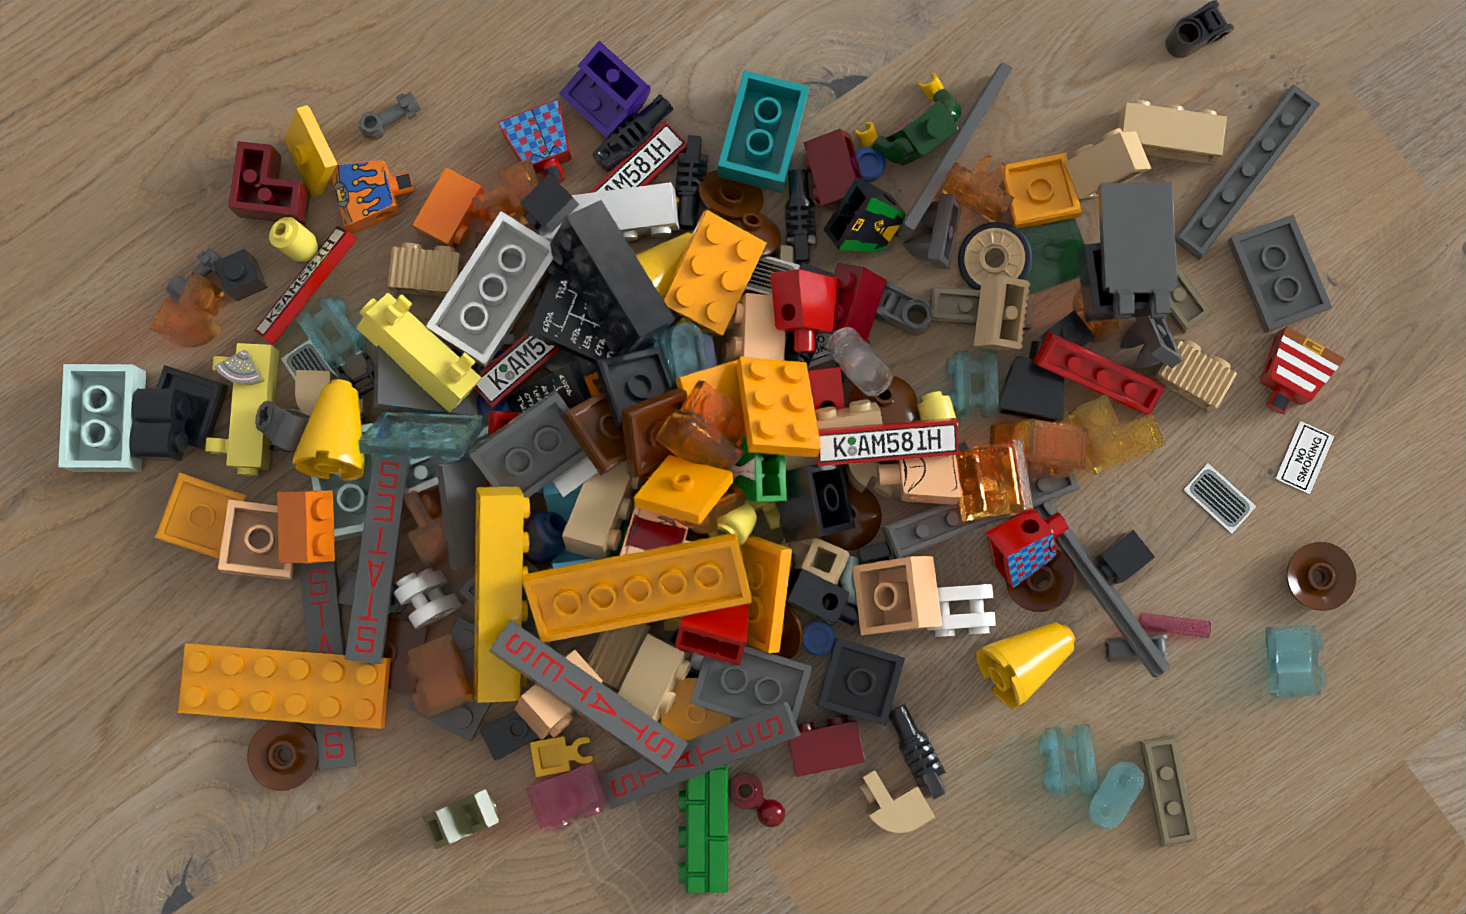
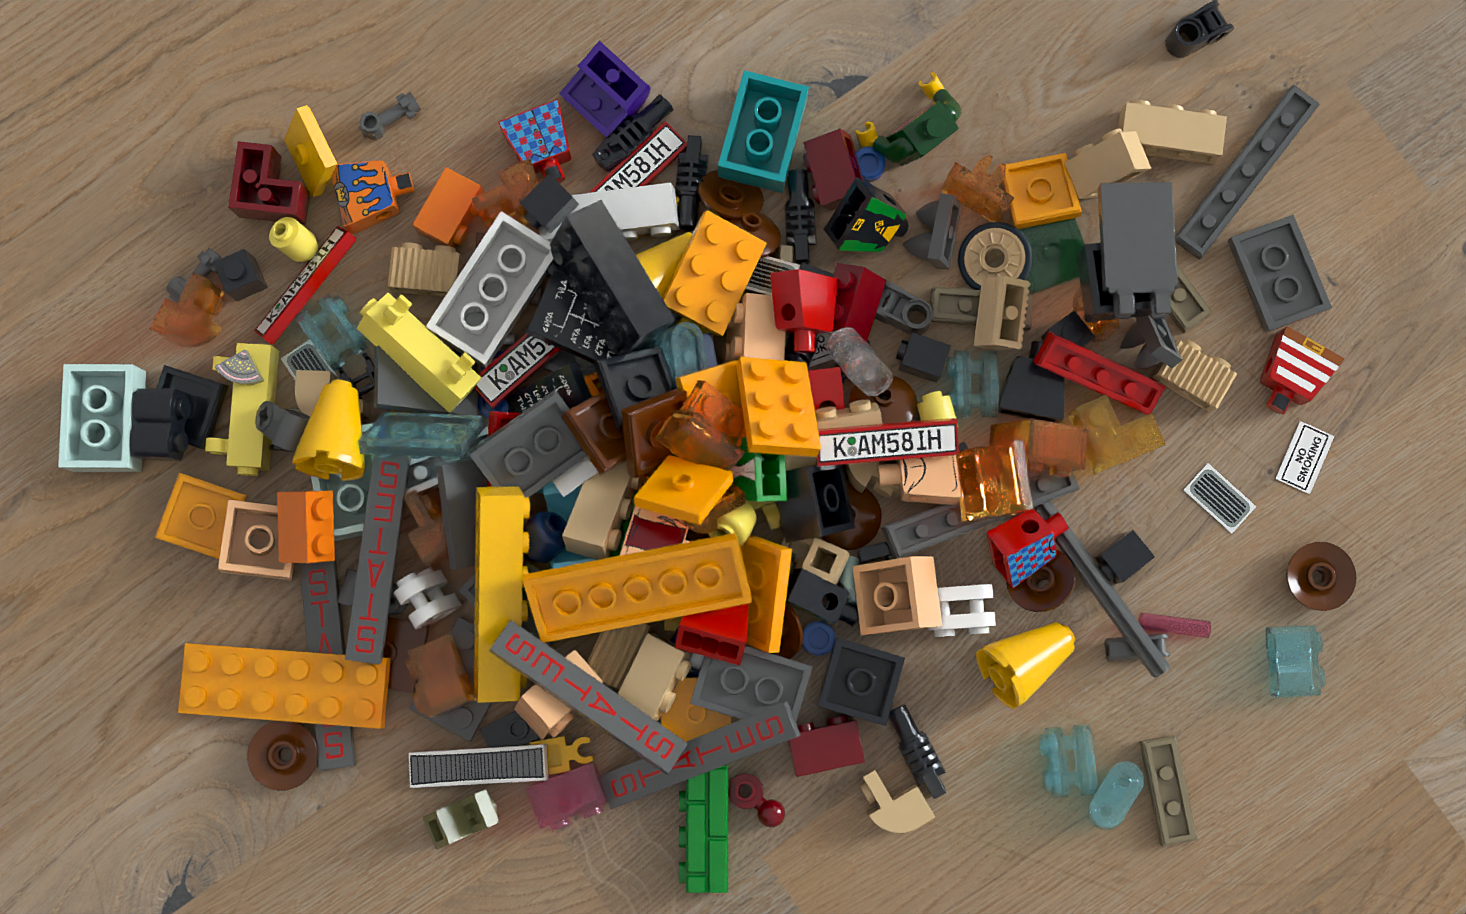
dark grey tile [897,62,1013,240] -> none
none -> tile [409,744,548,788]
none -> black brick [895,332,951,383]

